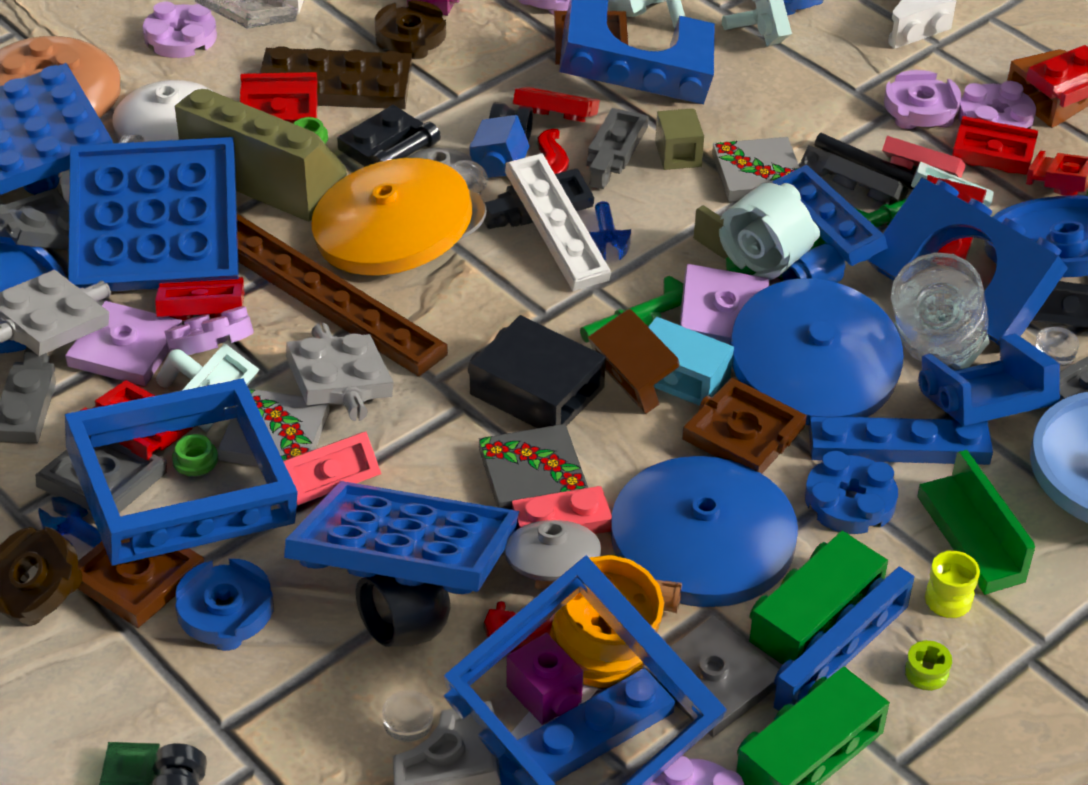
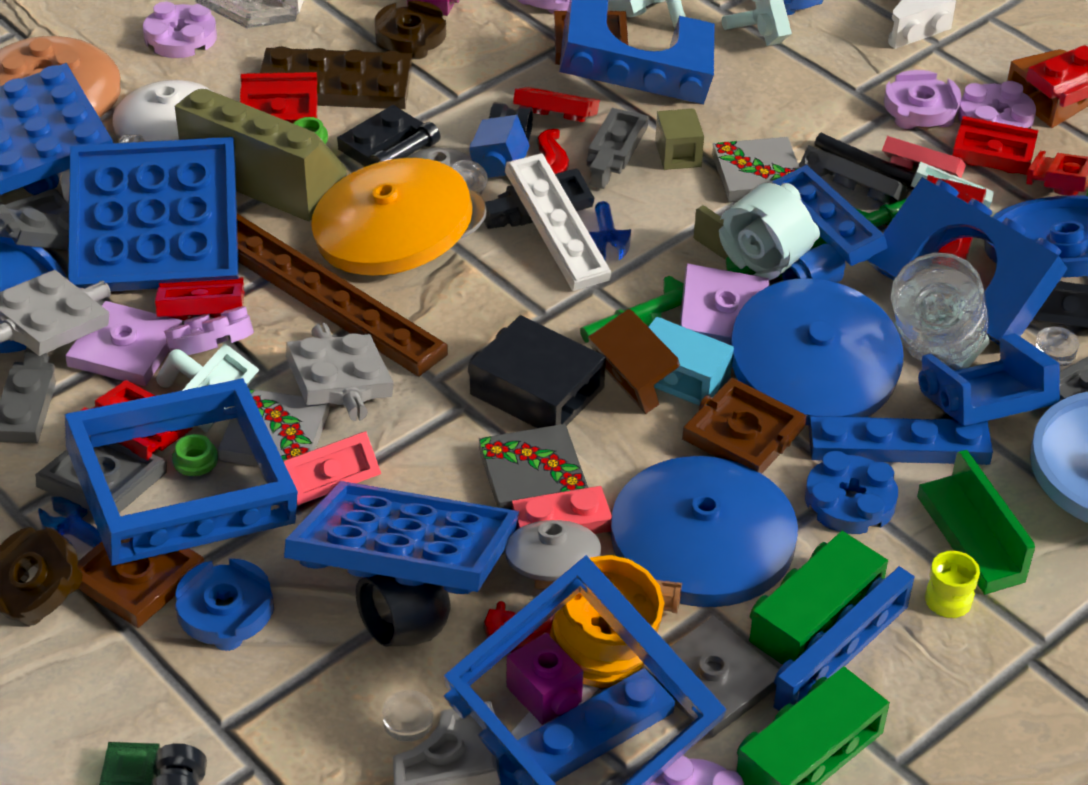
lime bush [905,640,952,691] -> none

